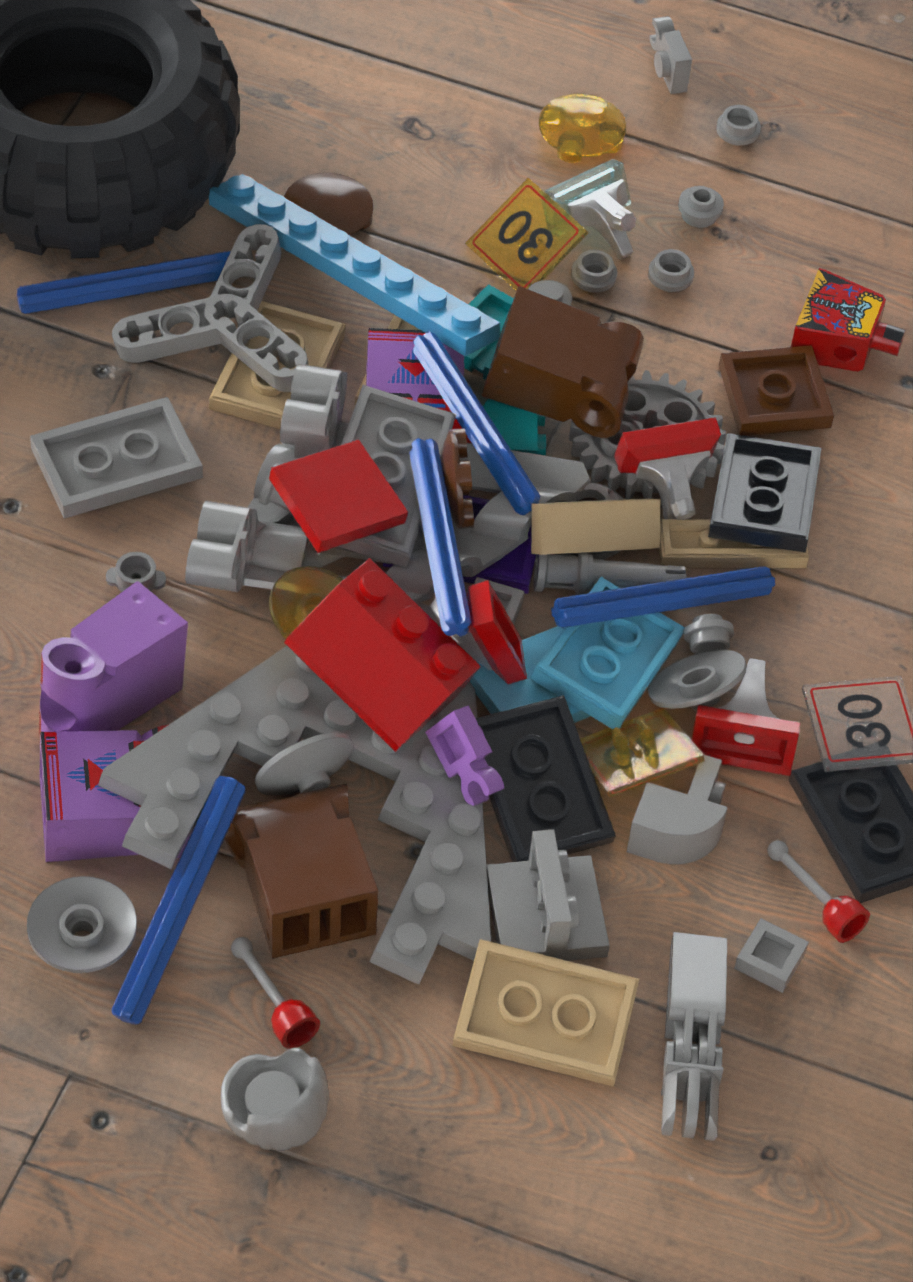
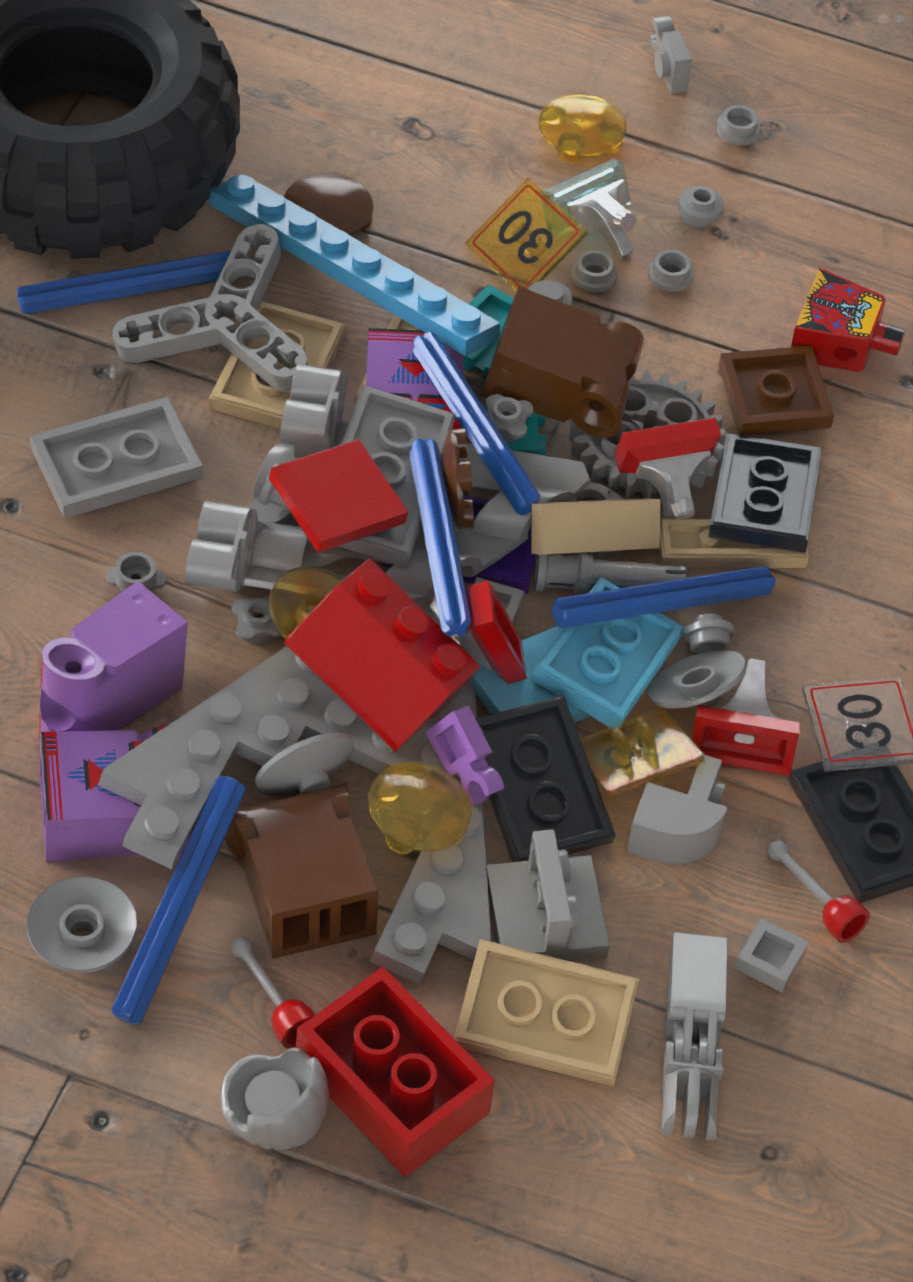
none -> light grey plate [232,595,286,645]
none -> red brick [296,966,495,1178]
none -> clear yellow dish [368,762,472,854]
none -> light grey plate [486,394,533,442]

